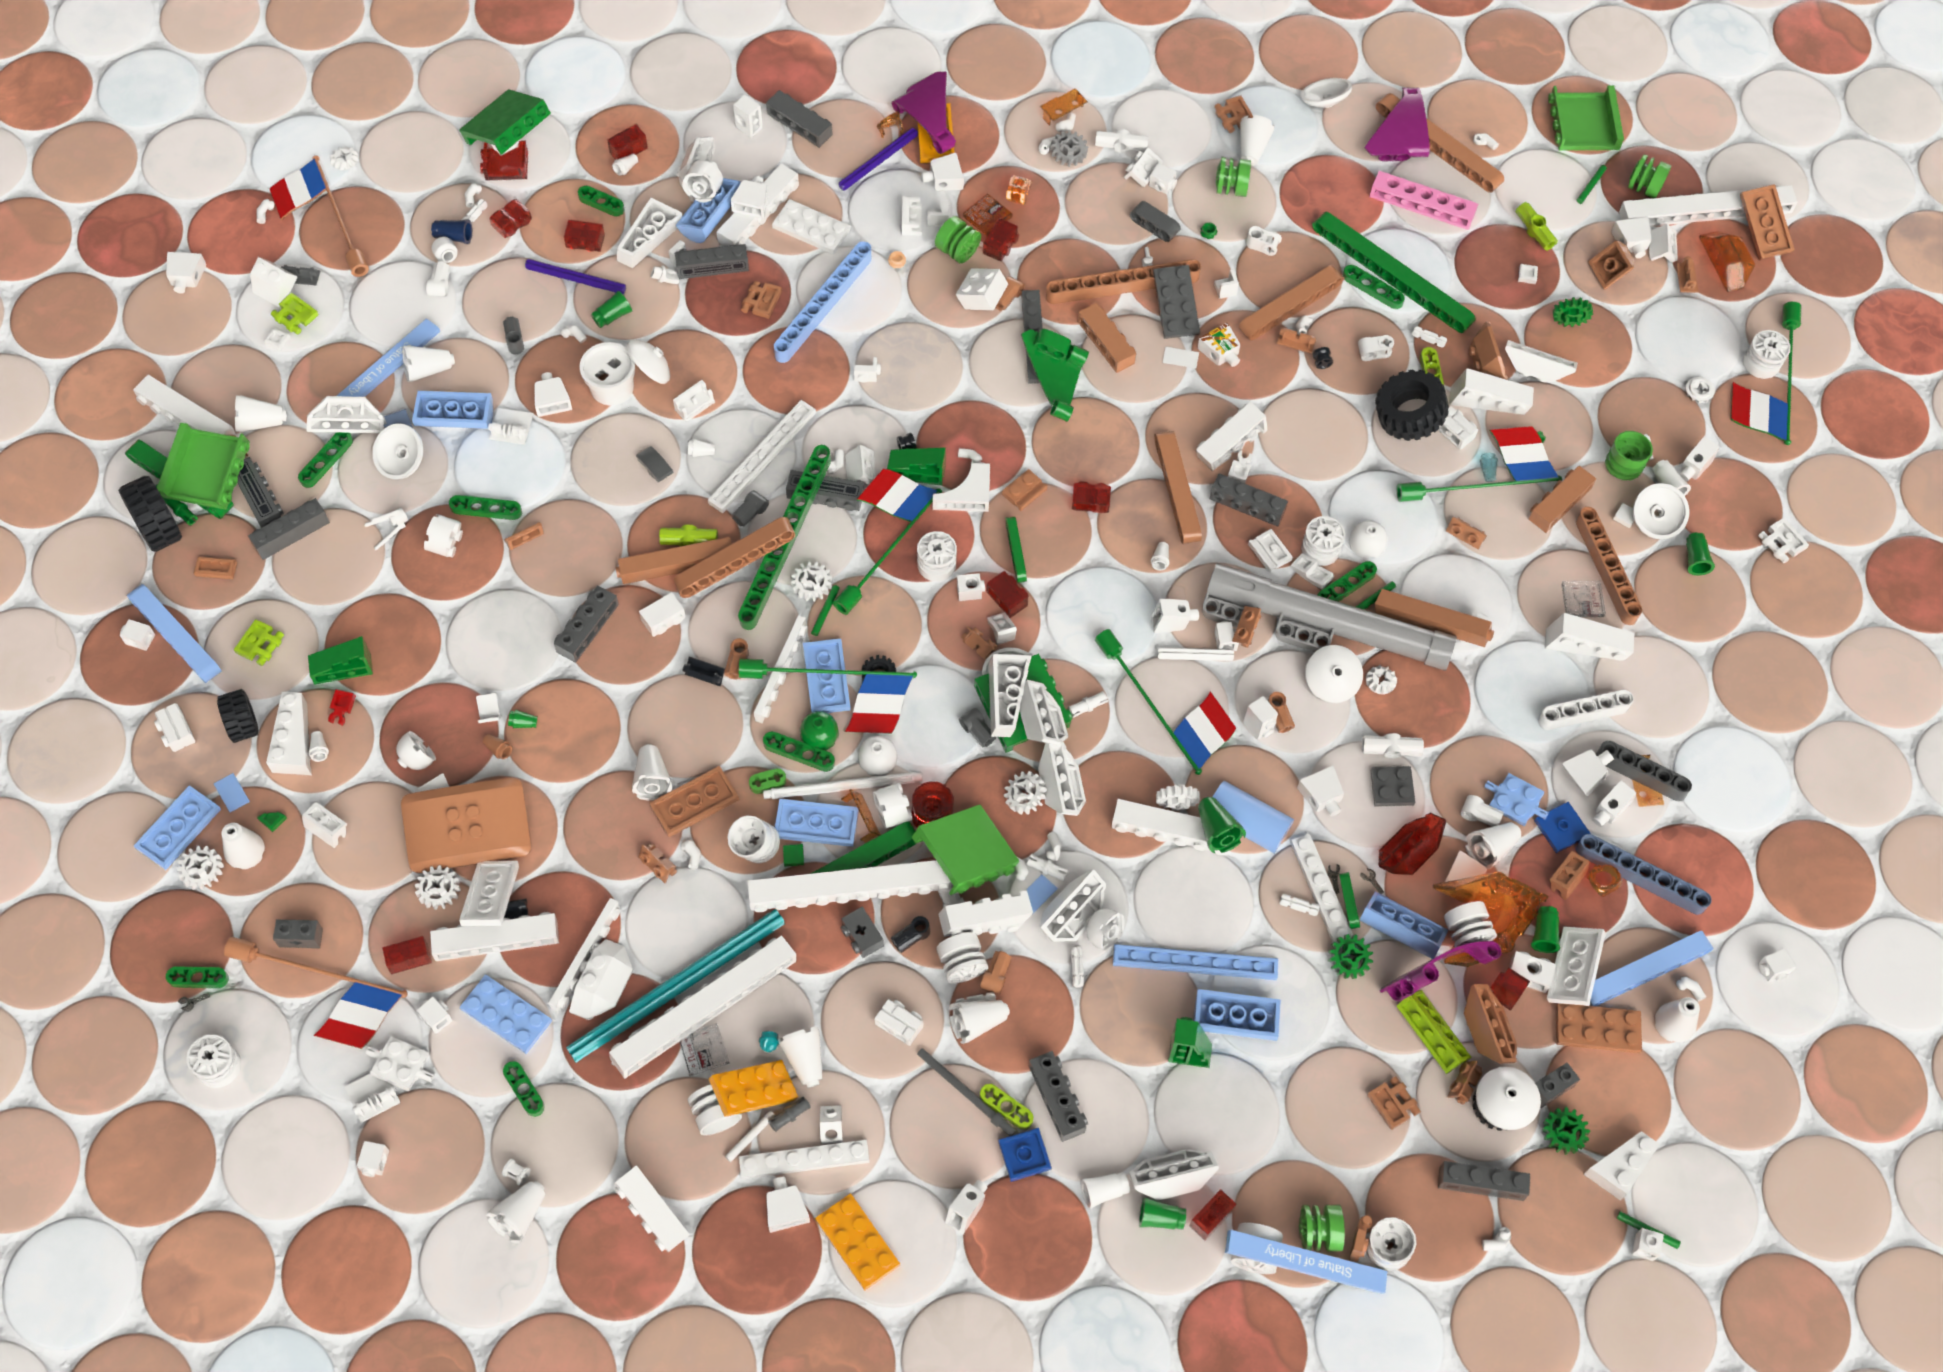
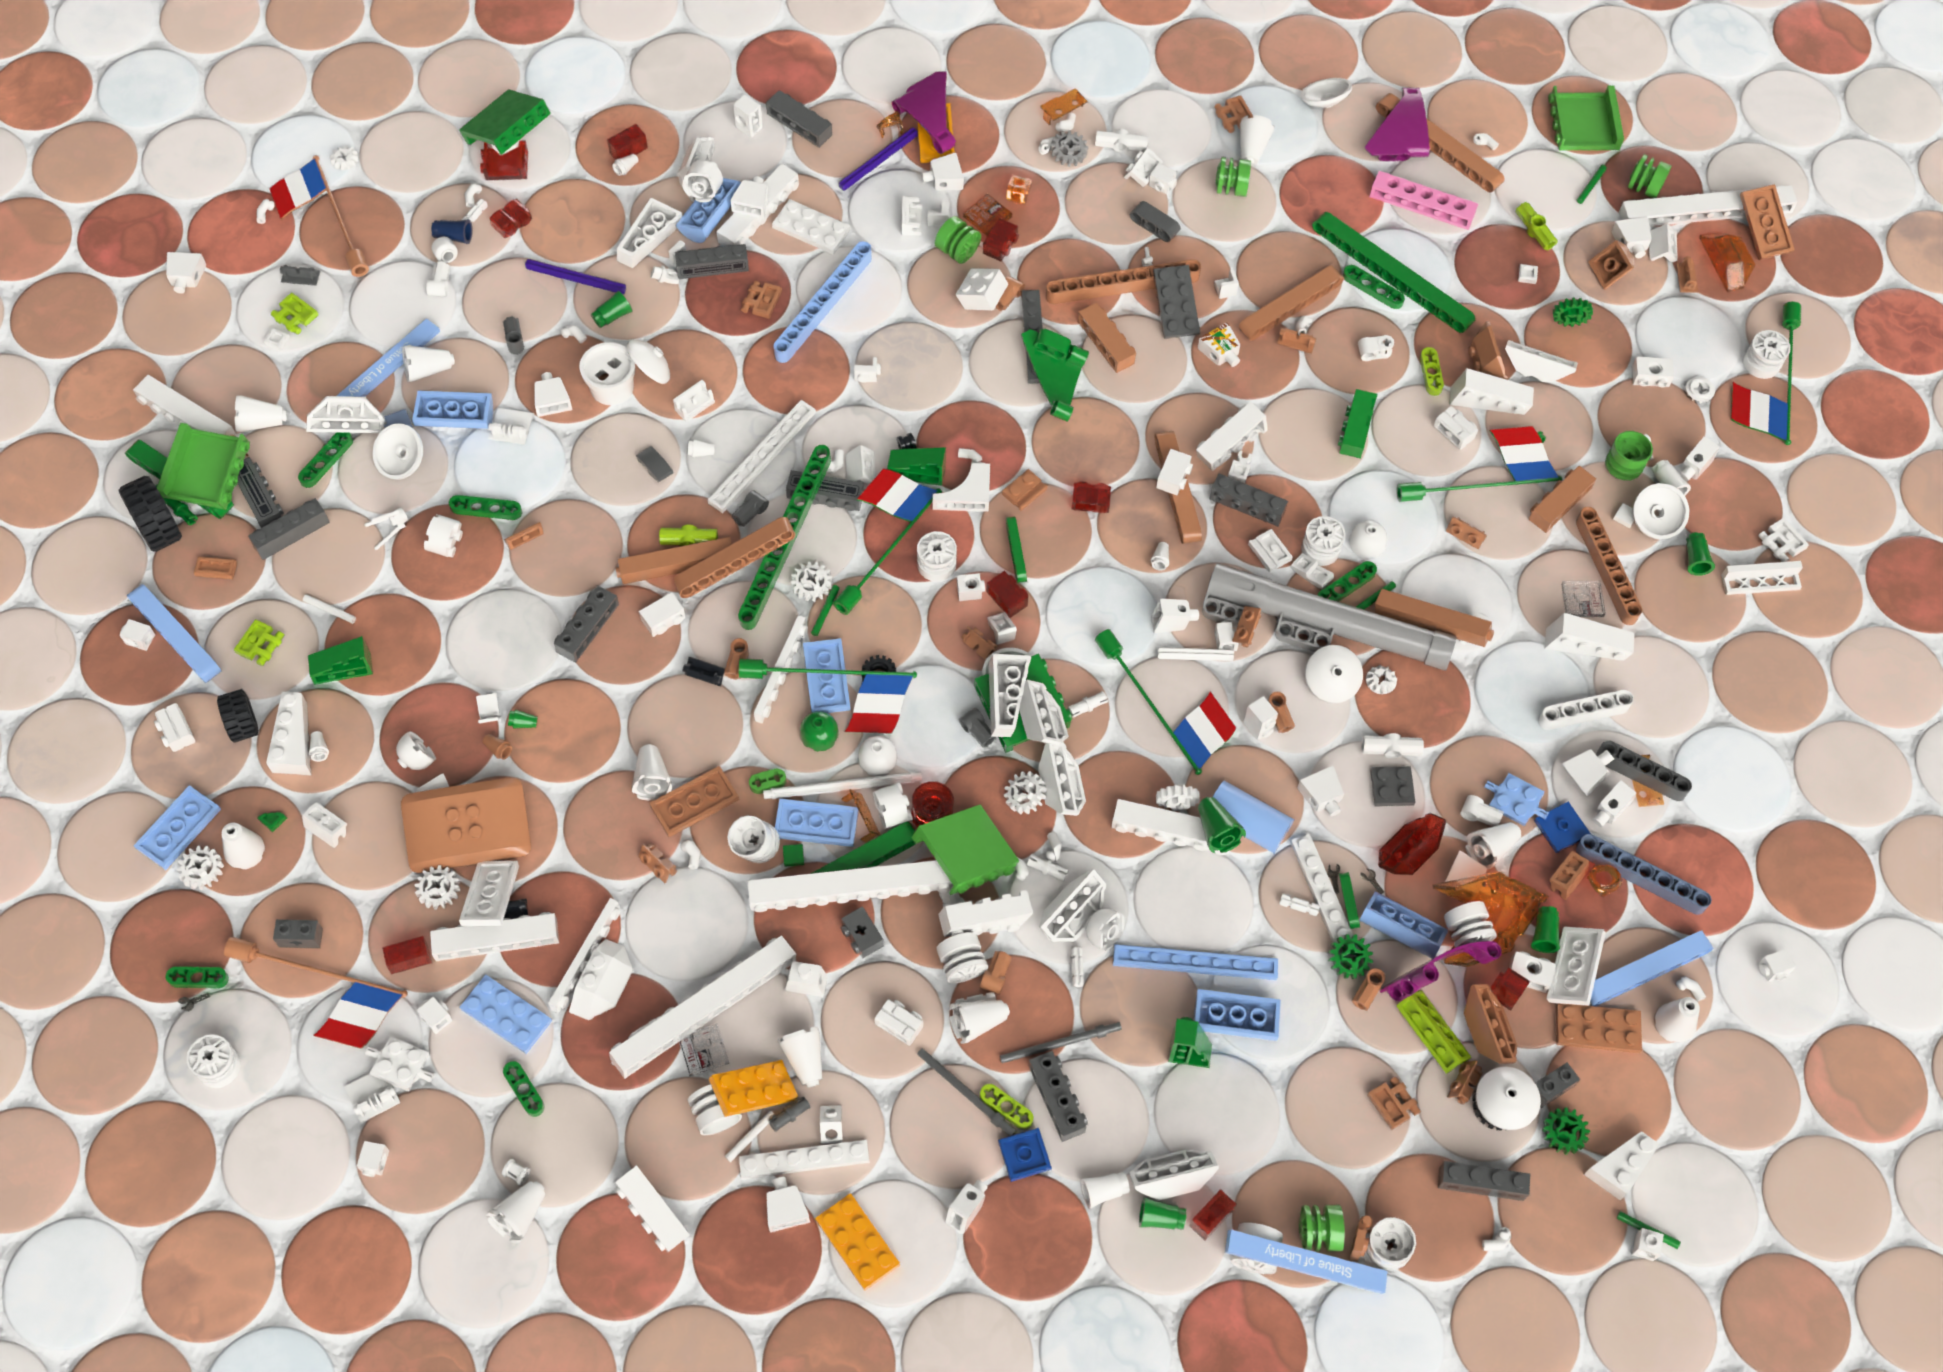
light blue sticker [214,773,250,812] -> none
white slope [250,257,297,308] -> none
red plate [328,689,356,726] -> none
clear red brick [564,220,605,252] -> none
teal axle [566,909,785,1063] -> none
green beam [578,186,624,217] -> none
teal plate [759,1031,779,1053] -> none
green beam [763,731,835,772] -> none
light nougat plate [888,251,906,268] -> none
black piece [891,916,930,953] -> none
light blue sticker [1026,875,1058,913] -> none
white sticker [1163,347,1199,368] -> none
green plate [1200,222,1218,239] -> none
white piece [1246,226,1282,256] -> none
black wheel [1313,347,1333,369] -> none
black tyre [1375,370,1449,441] -> none
white axle [1412,326,1447,348] -> none
clear light blue cone [1479,453,1498,482] -> none
none -> white bar [303,594,356,624]
none -> white torso [785,961,828,997]
none -> dark grey bar [1000,1022,1122,1063]
none -> white brick [1156,449,1193,495]
none -> green wedge [1337,389,1378,459]
none -> nougat piece [1351,968,1385,1011]
none -> white brick [1632,357,1674,387]
none -> white fence [1721,561,1803,595]

